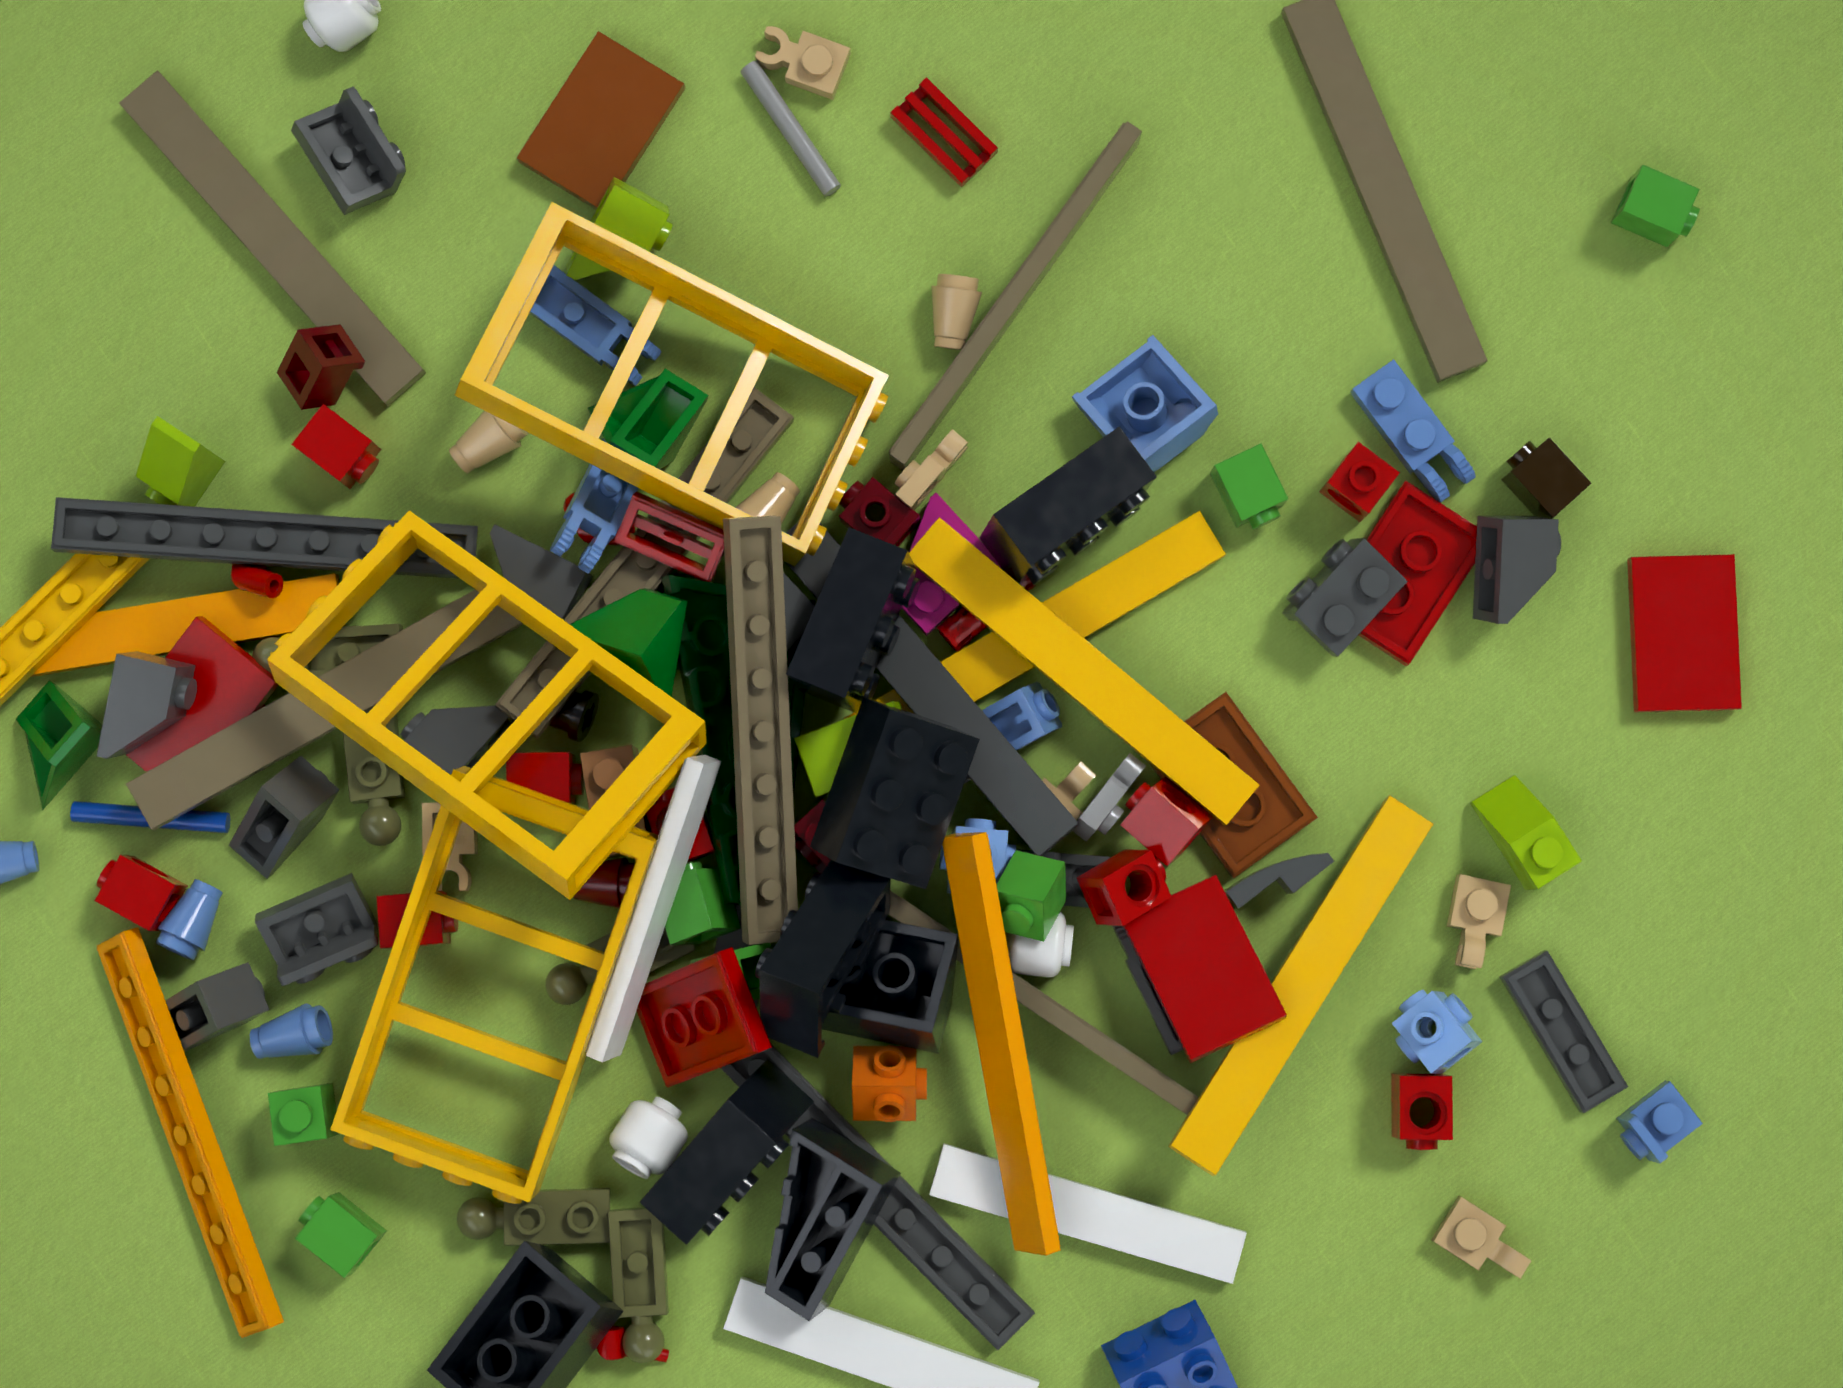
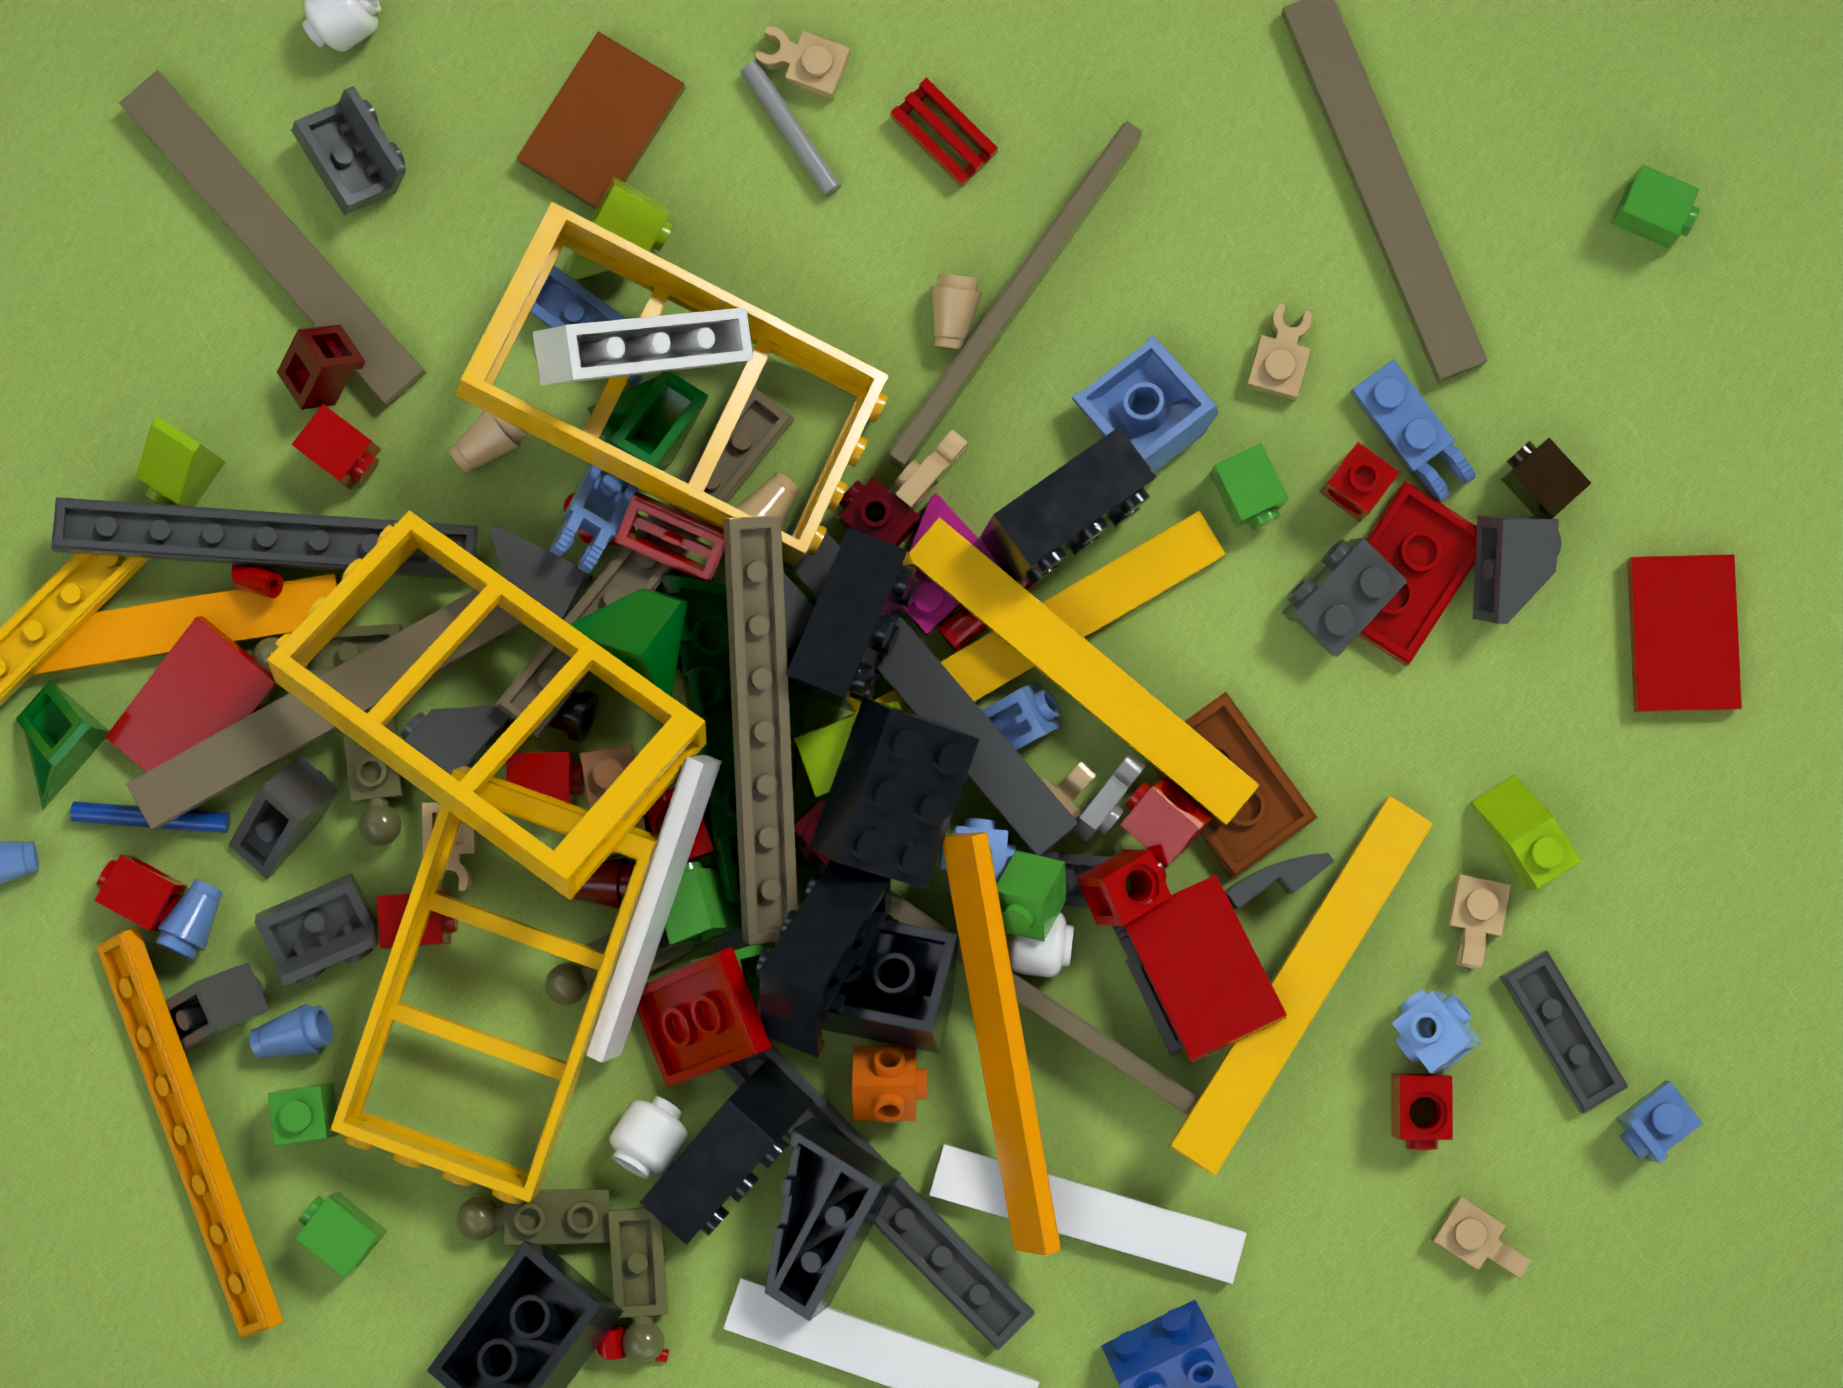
dark grey slope [97,651,197,759] -> none
none -> white brick [533,307,753,386]
none -> tan plate [1246,303,1312,401]

